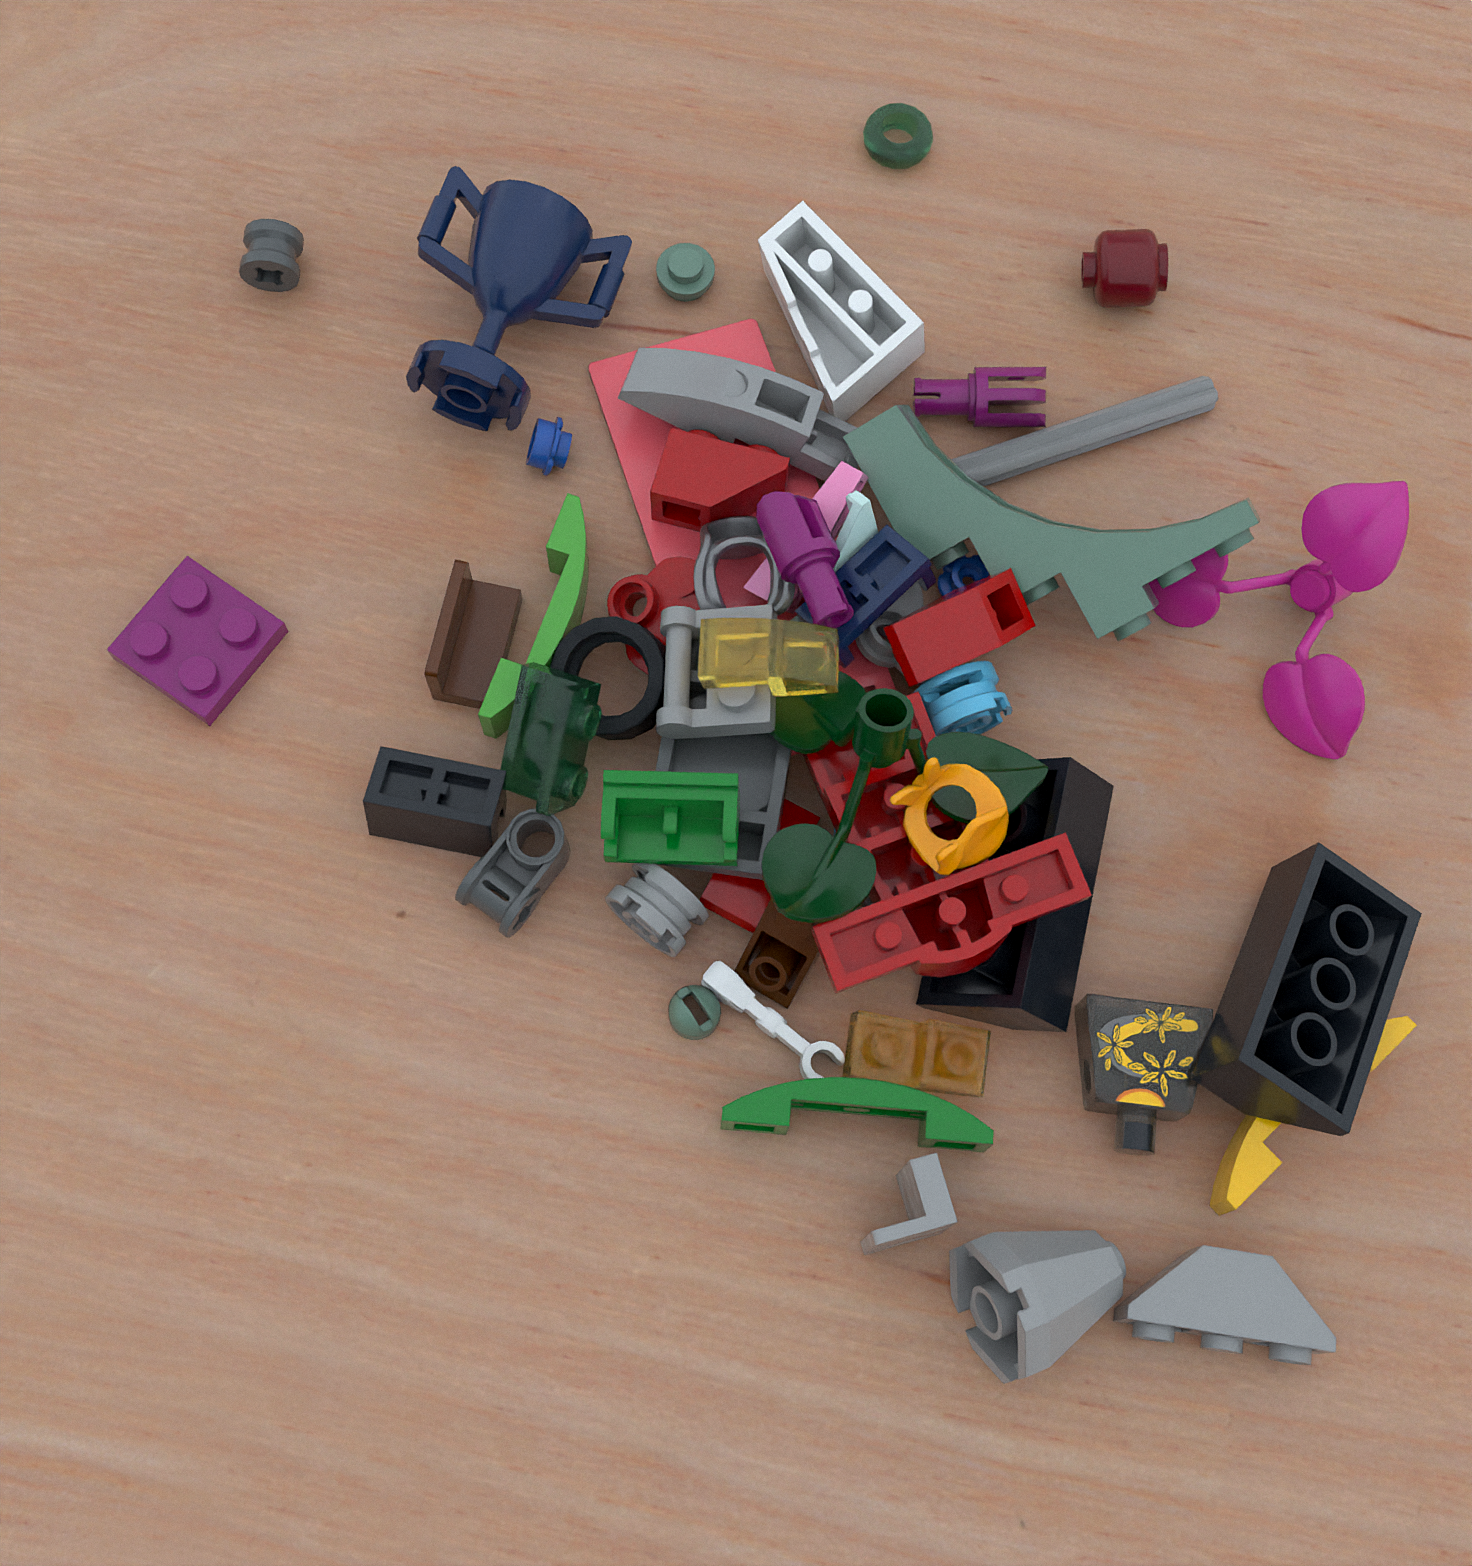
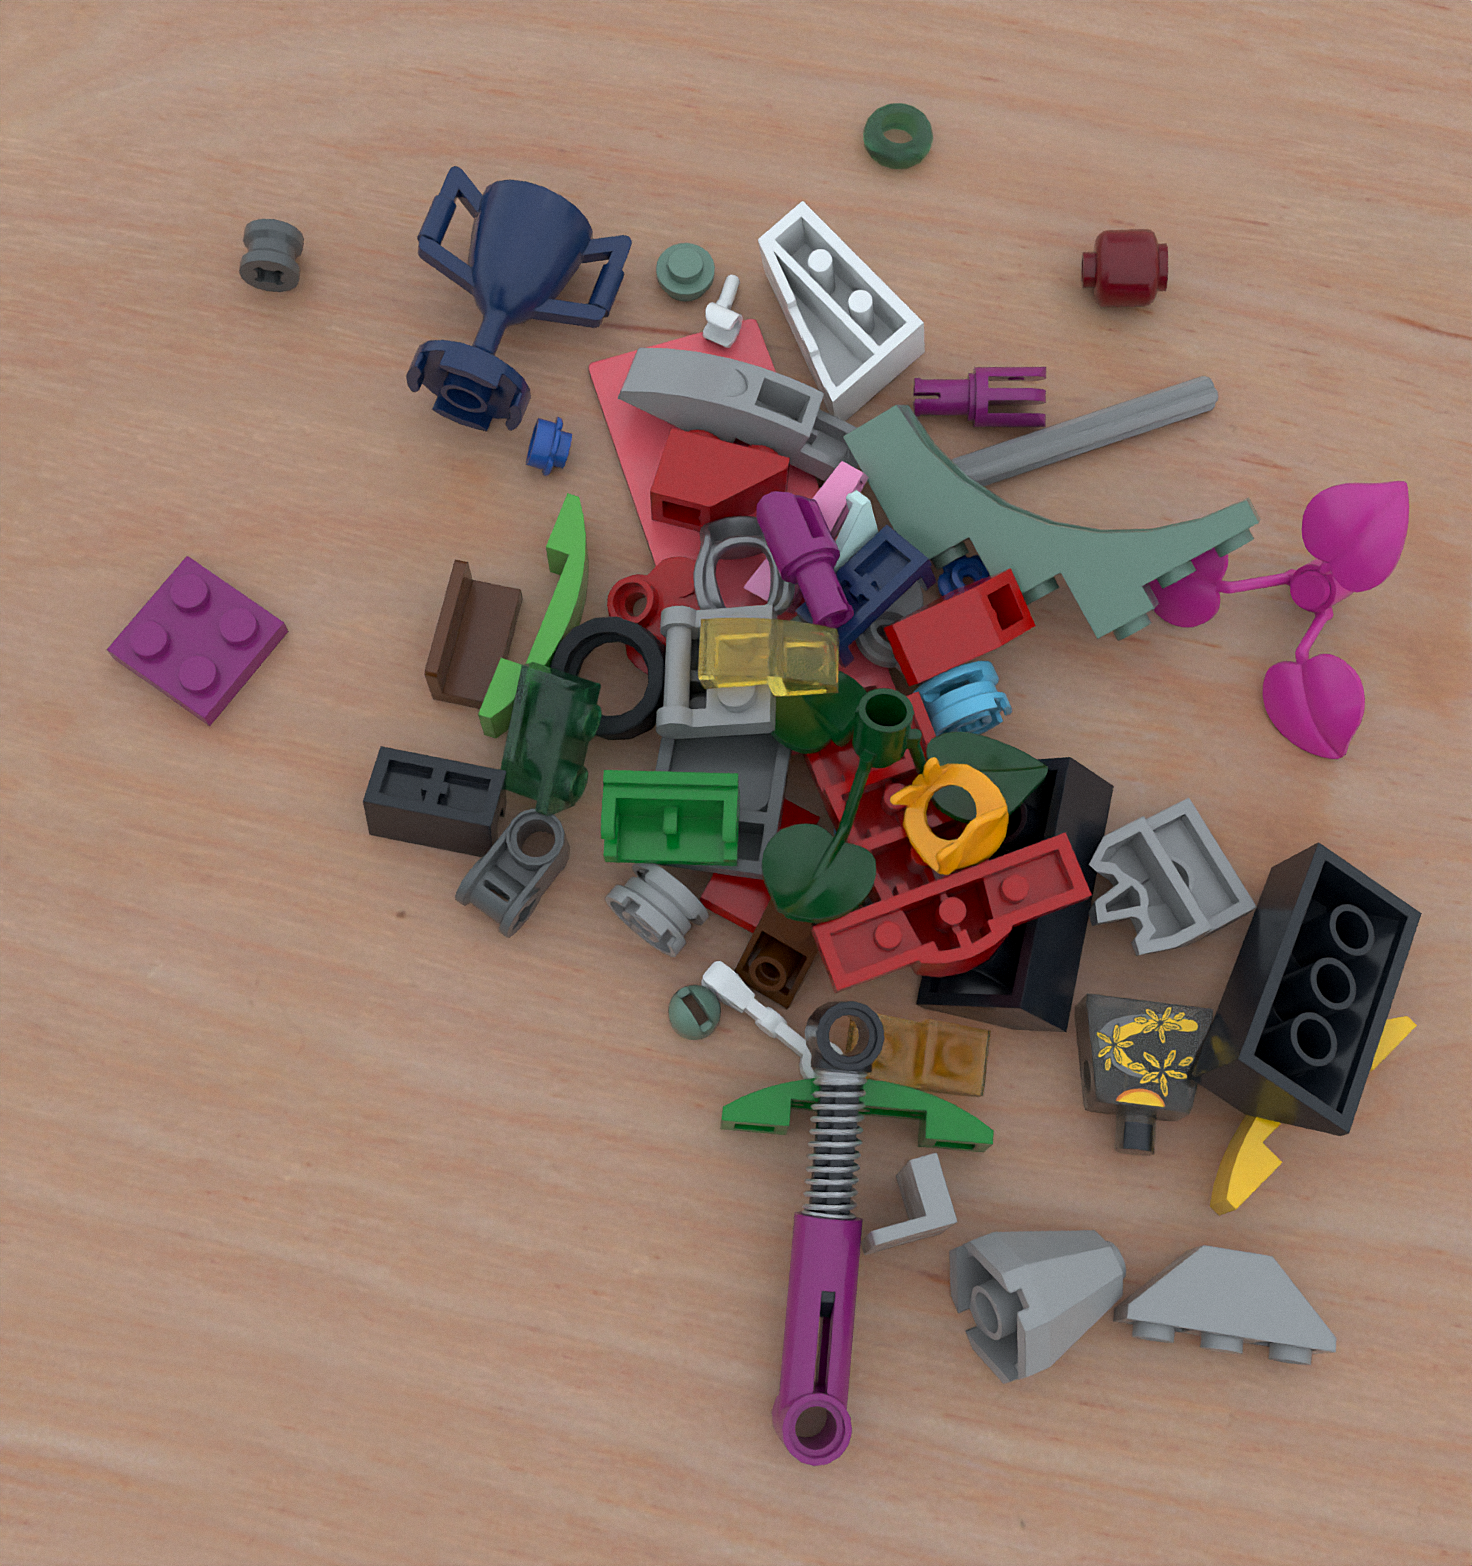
none -> white hand [703,275,743,348]
none -> piece [771,1001,885,1466]
none -> light grey plate [1088,798,1257,956]

